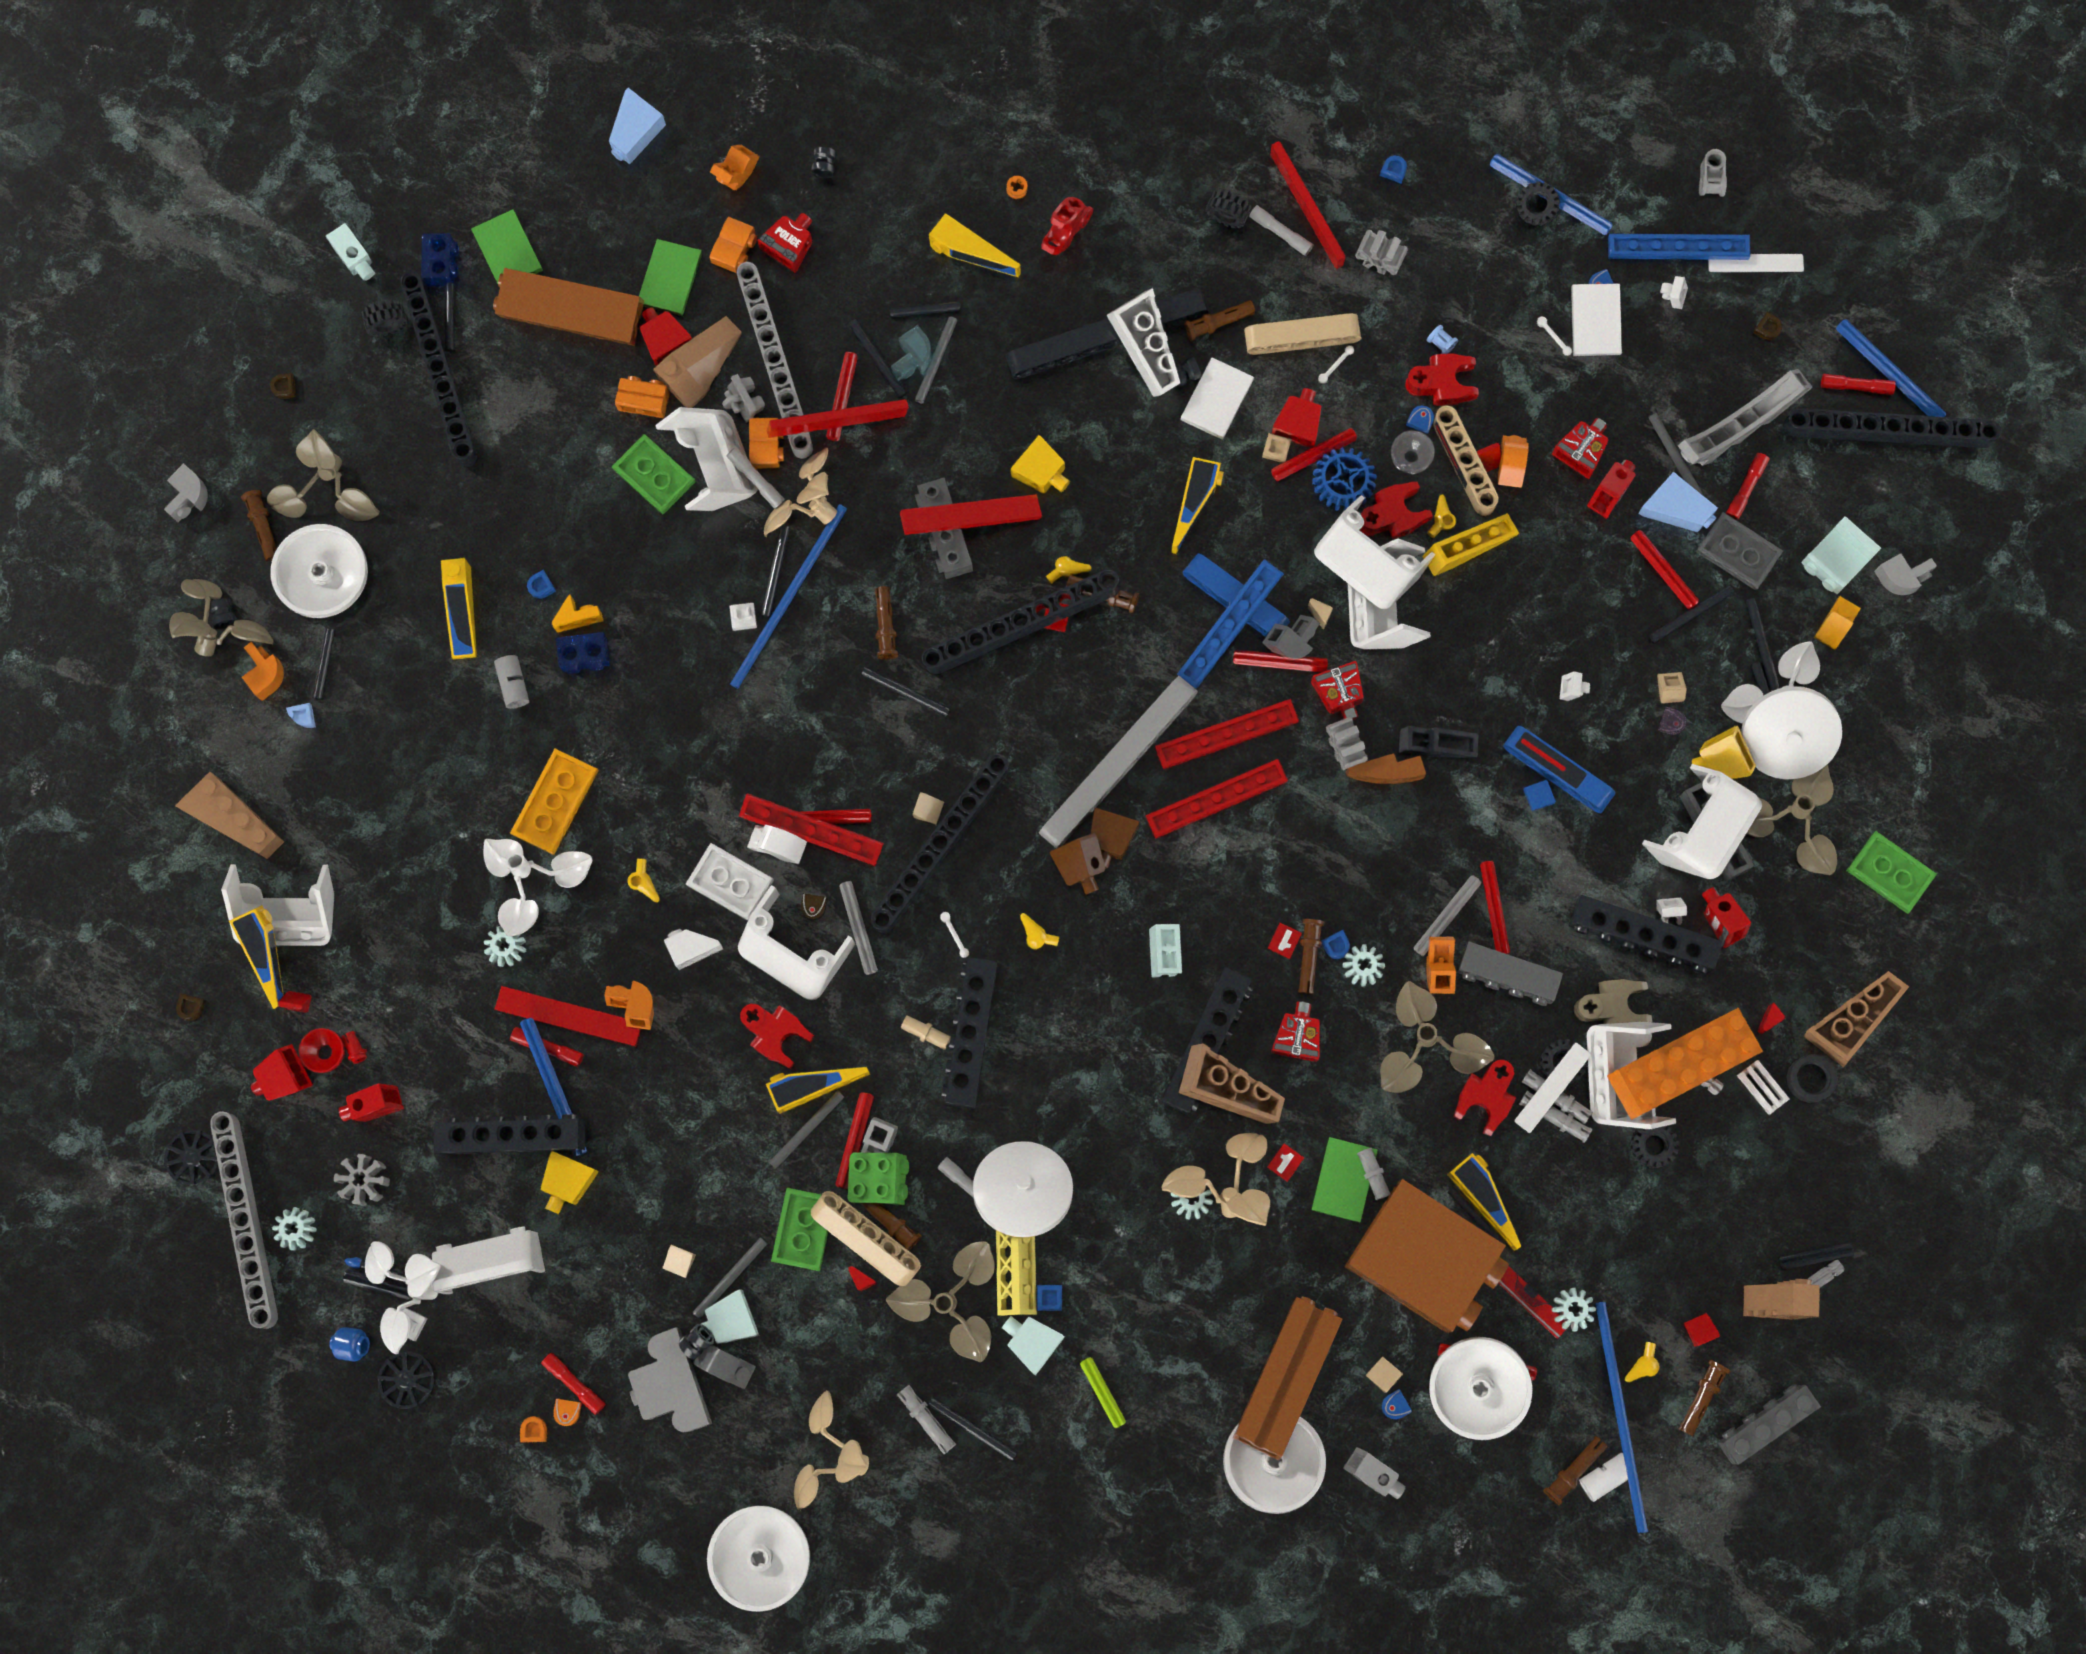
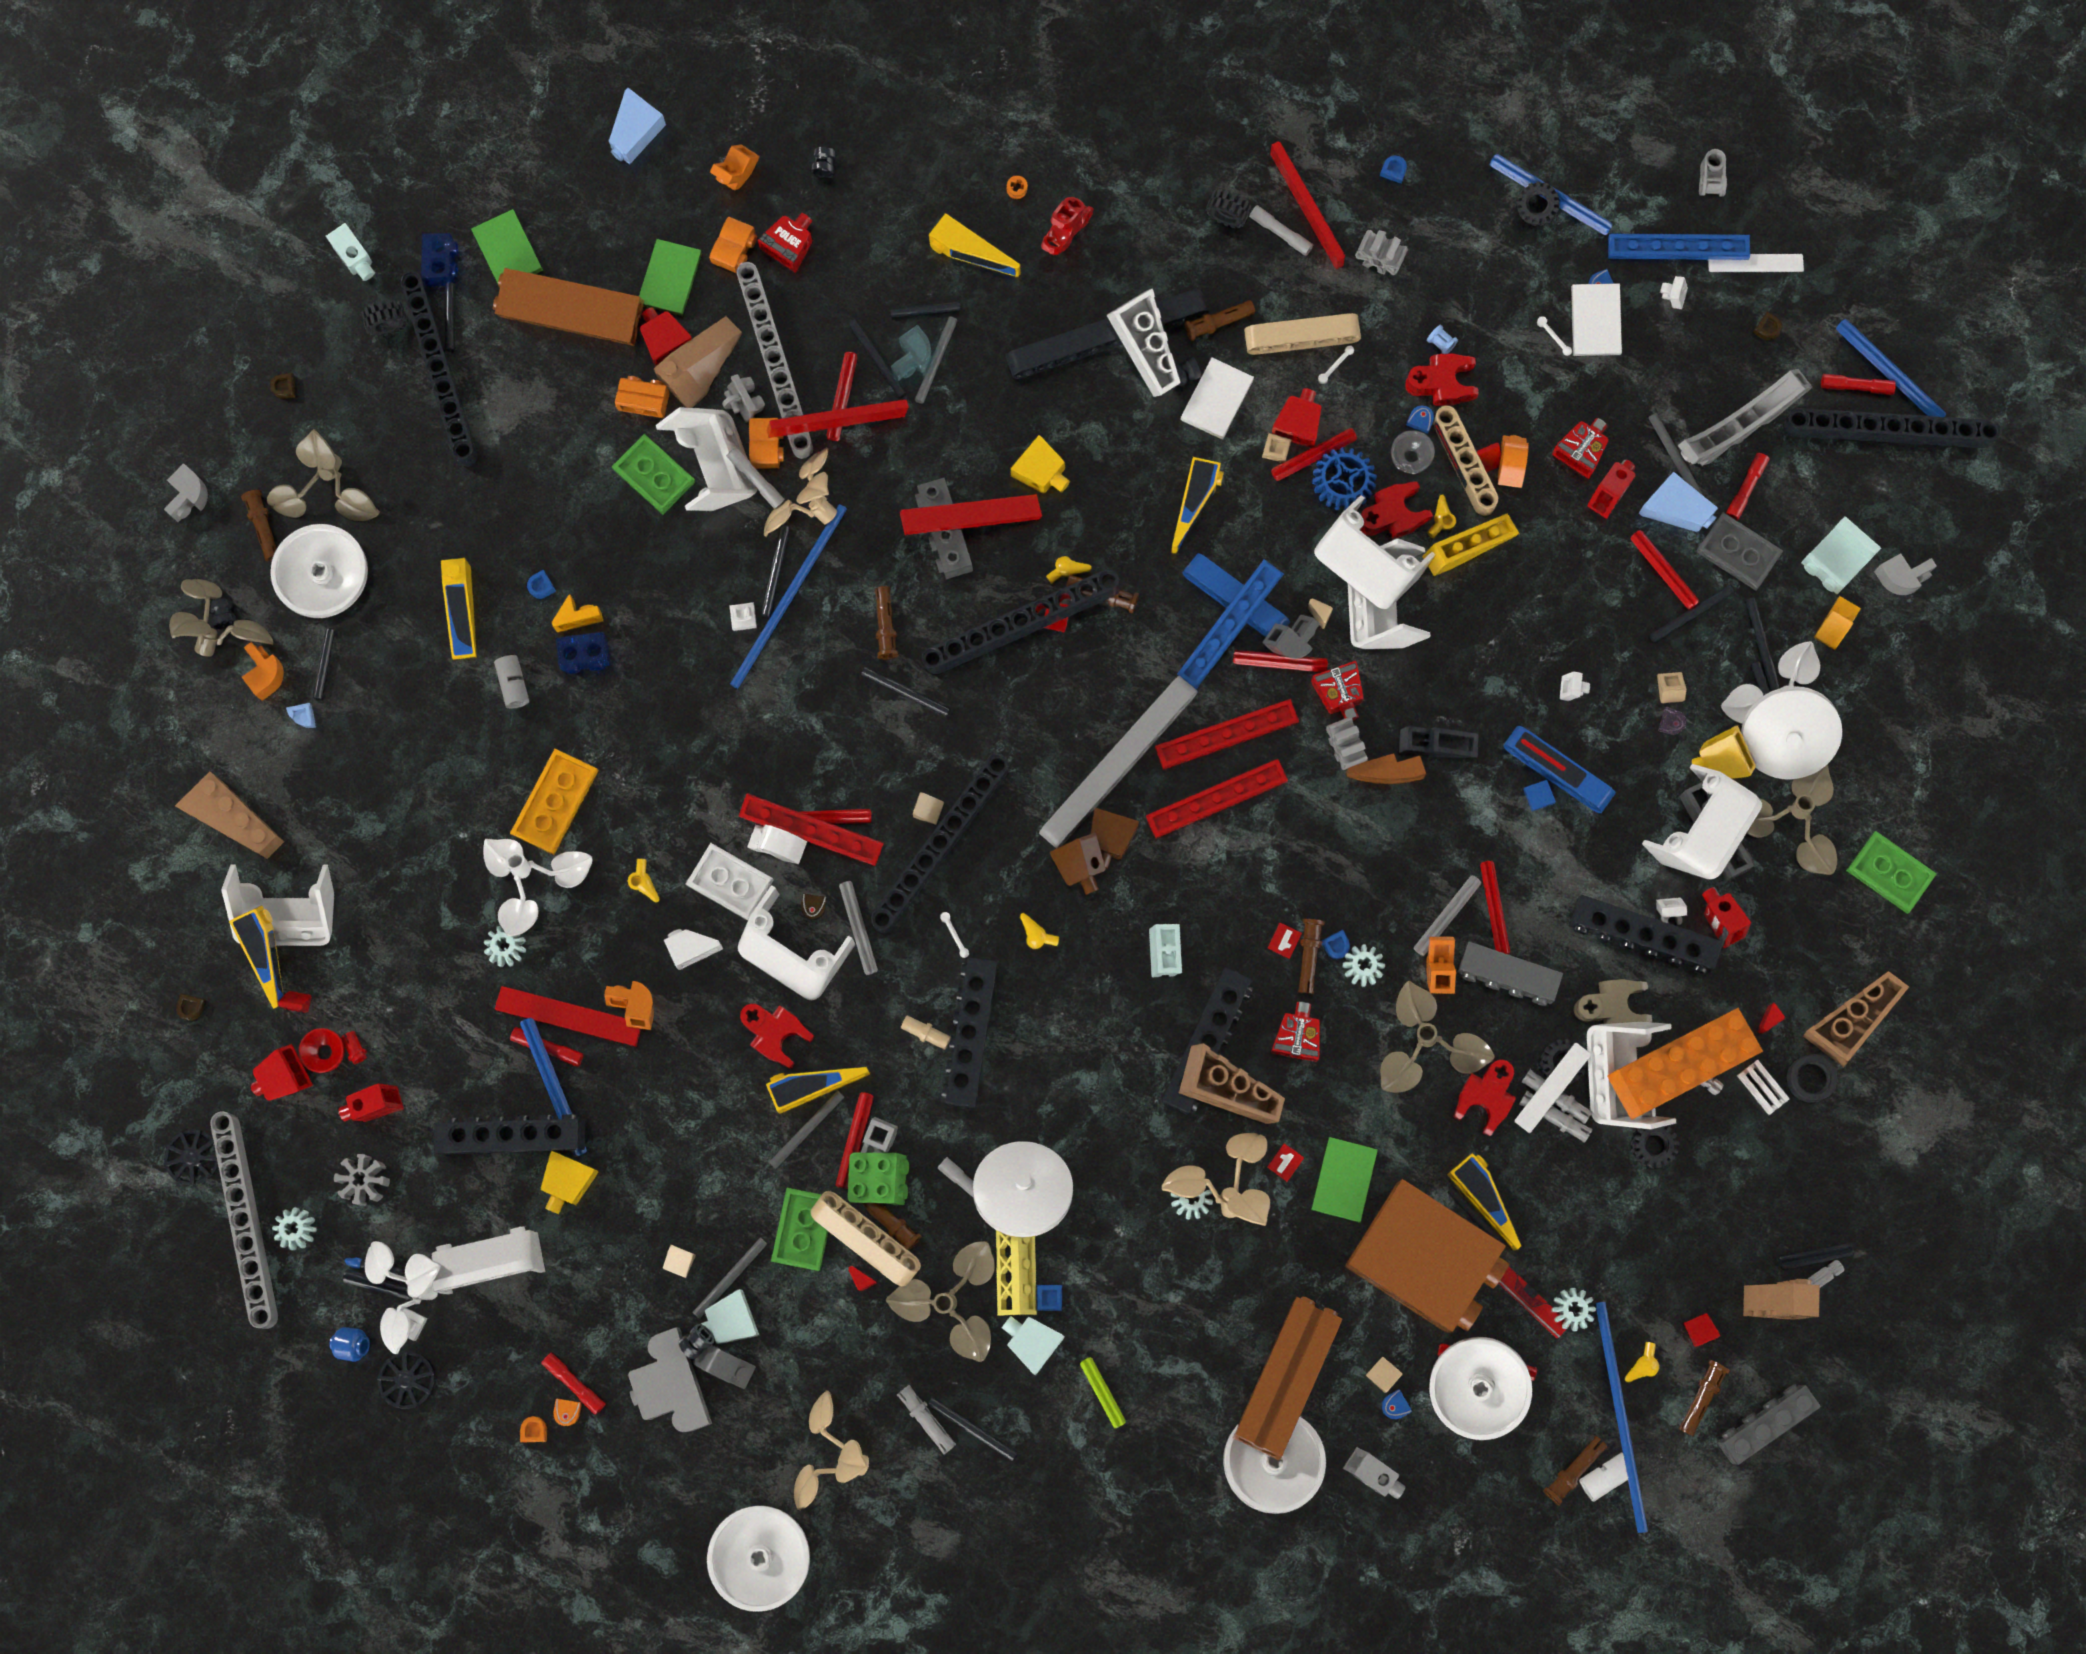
light grey pin [1357,1148,1391,1200] -> none

